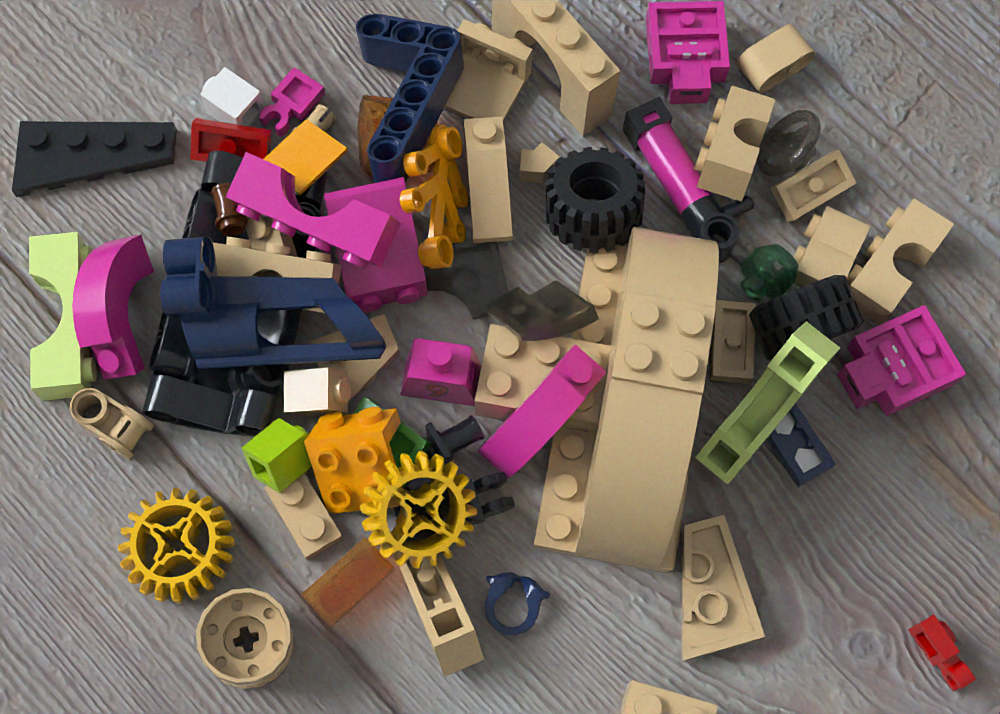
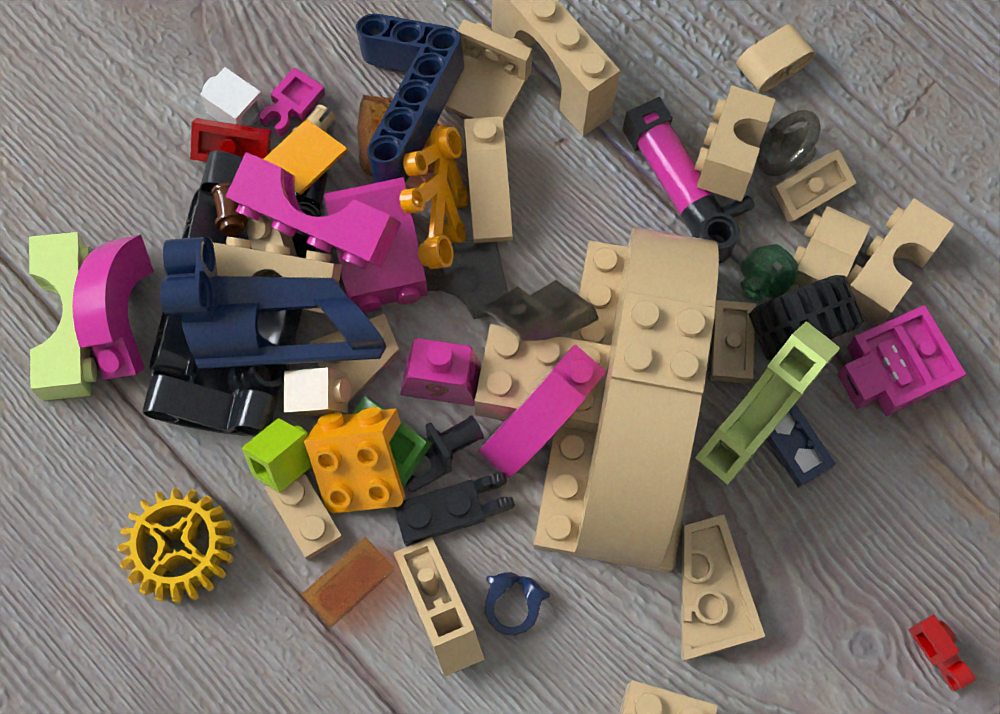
black wing [12,121,177,197] -> none
tan piece [69,388,154,460] -> none
tan wheel [196,588,294,689] -> none
yellow gear [360,451,477,569] -> none
tan piece [519,142,560,183] -> none
black tyre [545,147,645,253] -> none
dark pink piece [645,1,730,104] -> none

